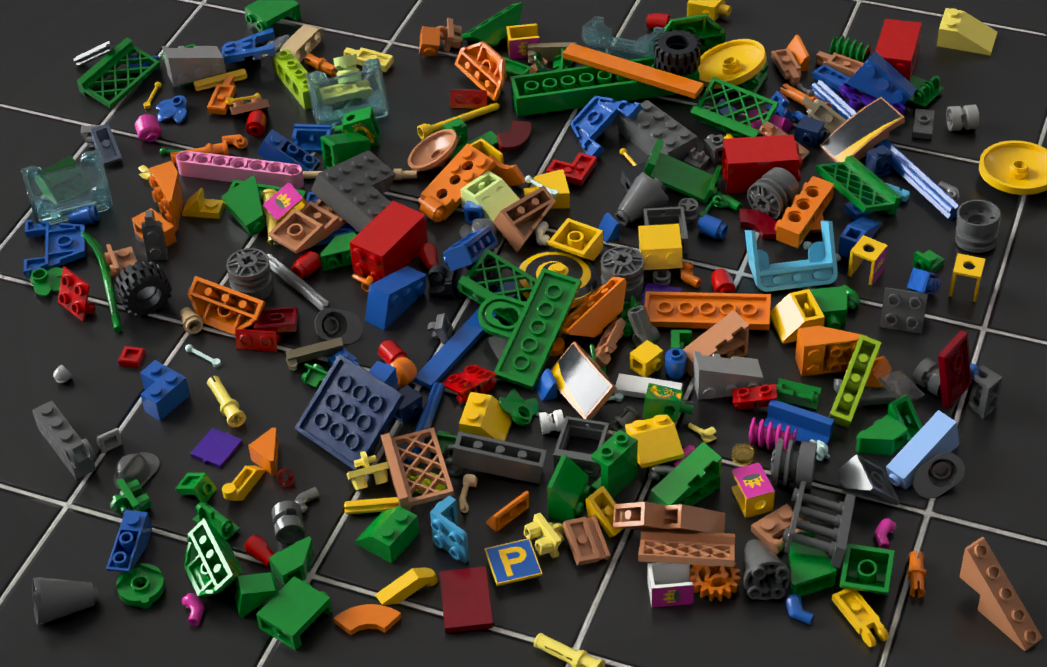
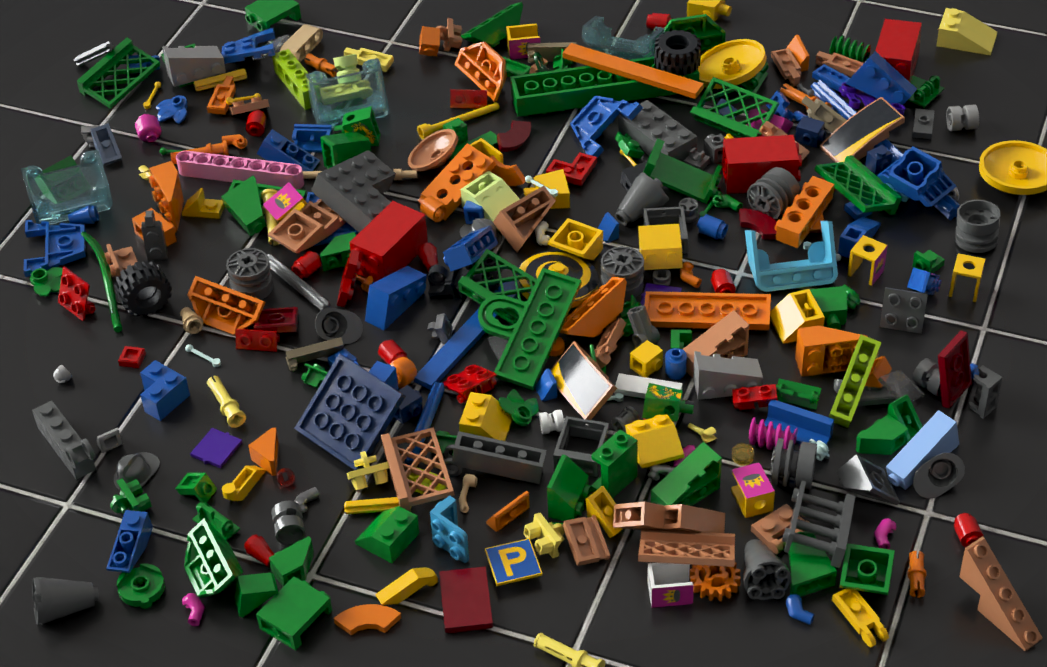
none -> red plate [337,250,361,307]
none -> green plate [615,132,644,159]
none -> blue slope [877,146,957,207]
none -> red brick [954,513,984,547]

